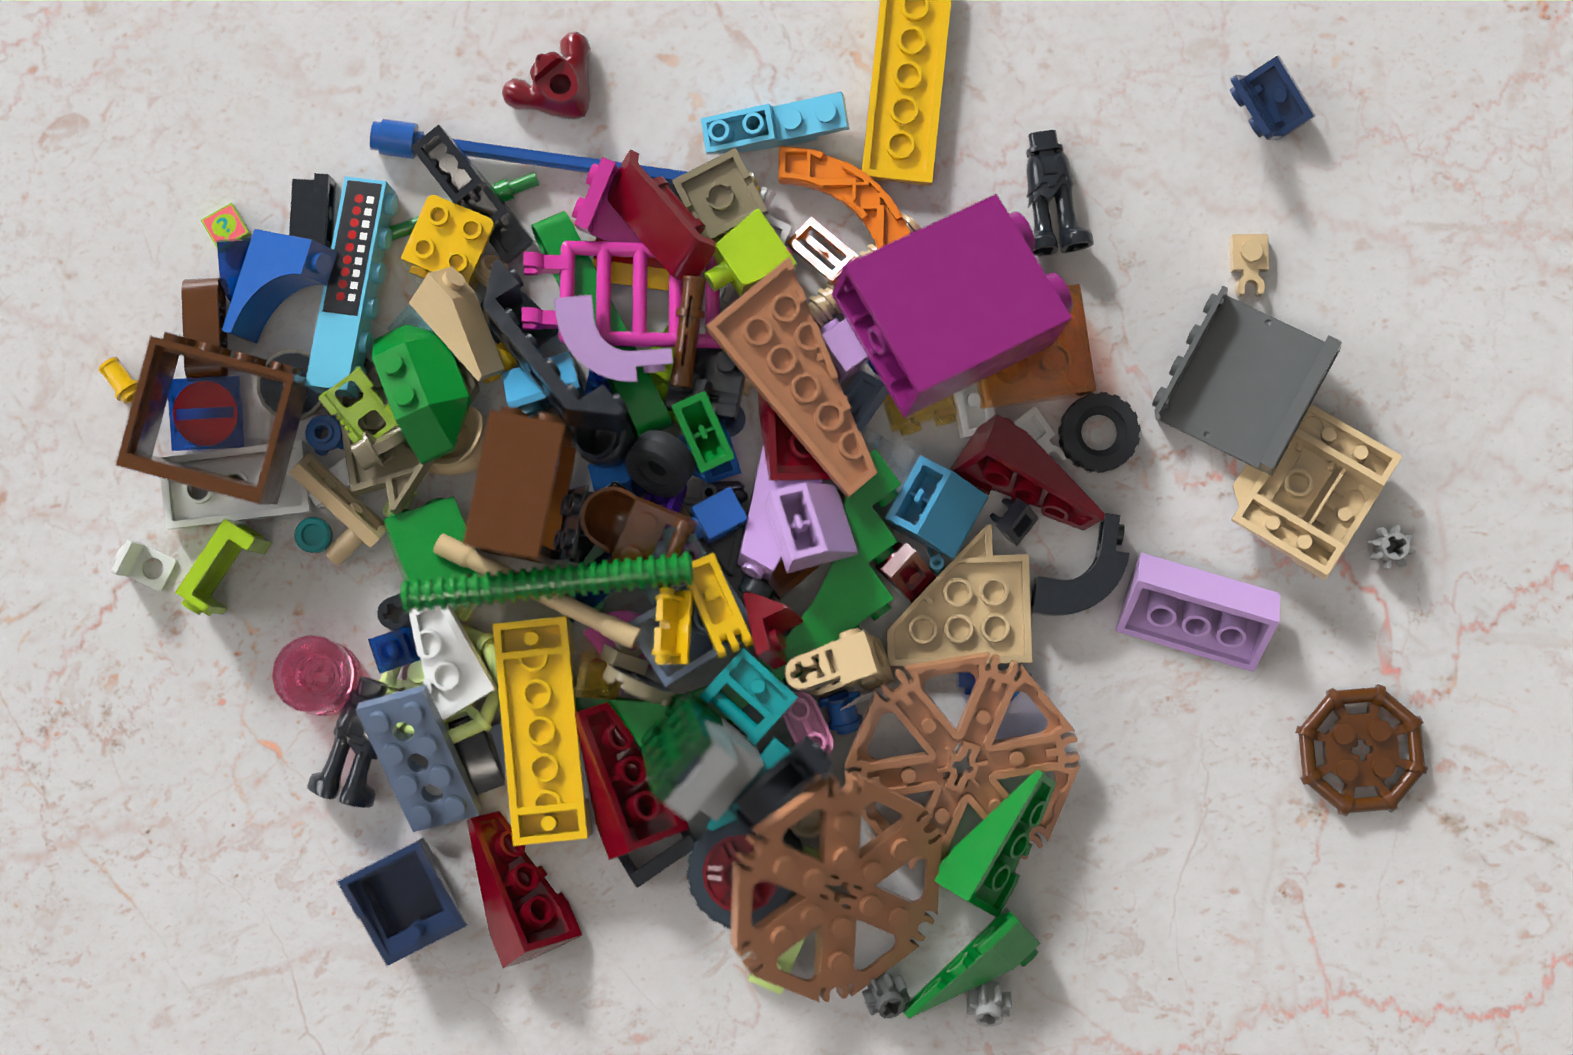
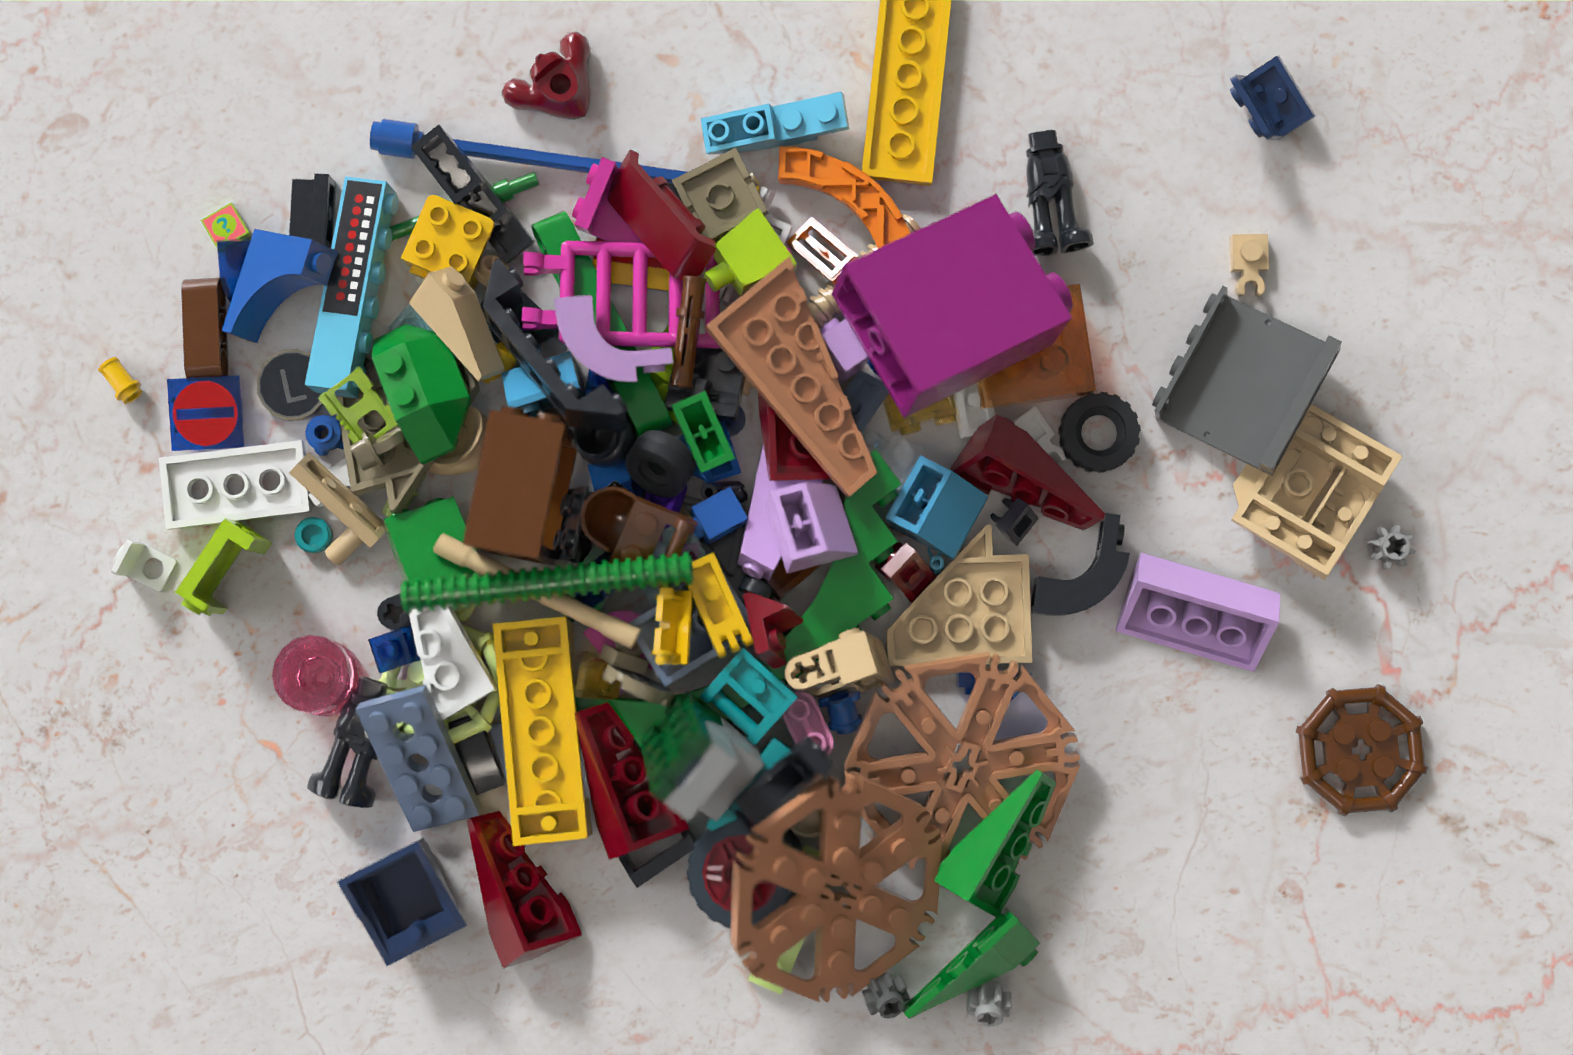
reddish brown window [116,332,309,504] -> none
white sticker [840,681,899,710] -> none

